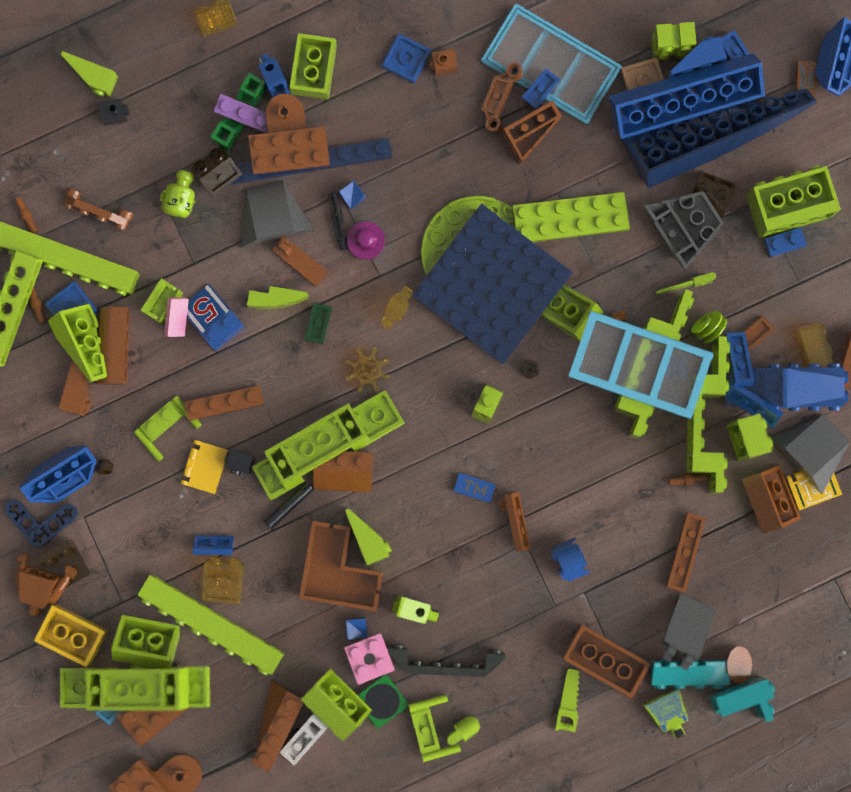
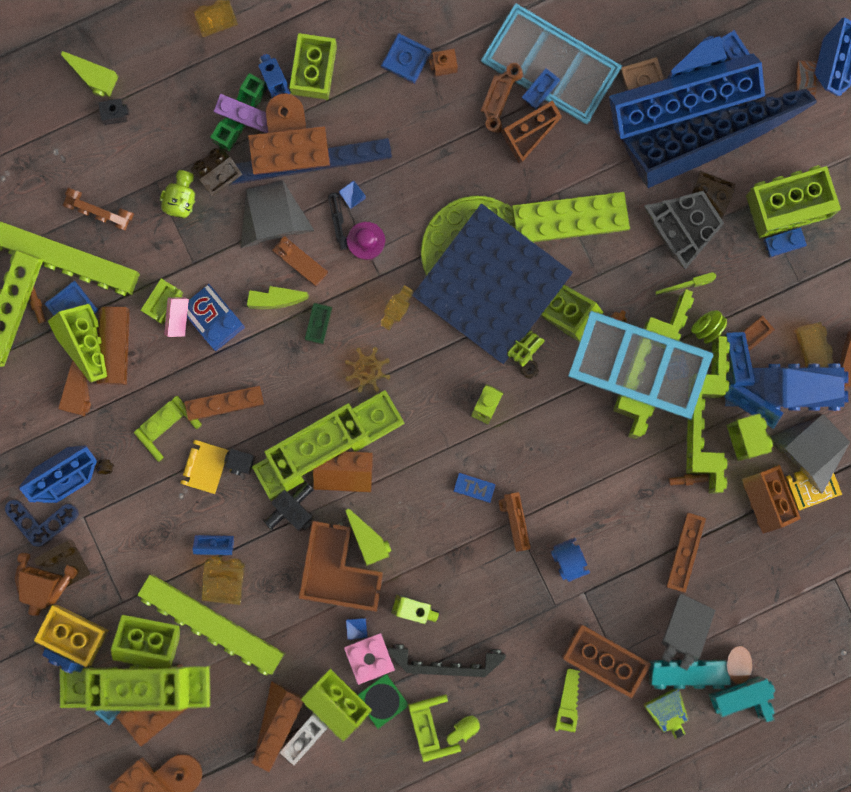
dark orange bar [14,197,38,234] -> none
lime brick [651,22,697,61] -> none
none -> blue plate [42,648,84,673]
none -> black bracket [272,490,314,532]
none -> lime arm [507,330,545,367]

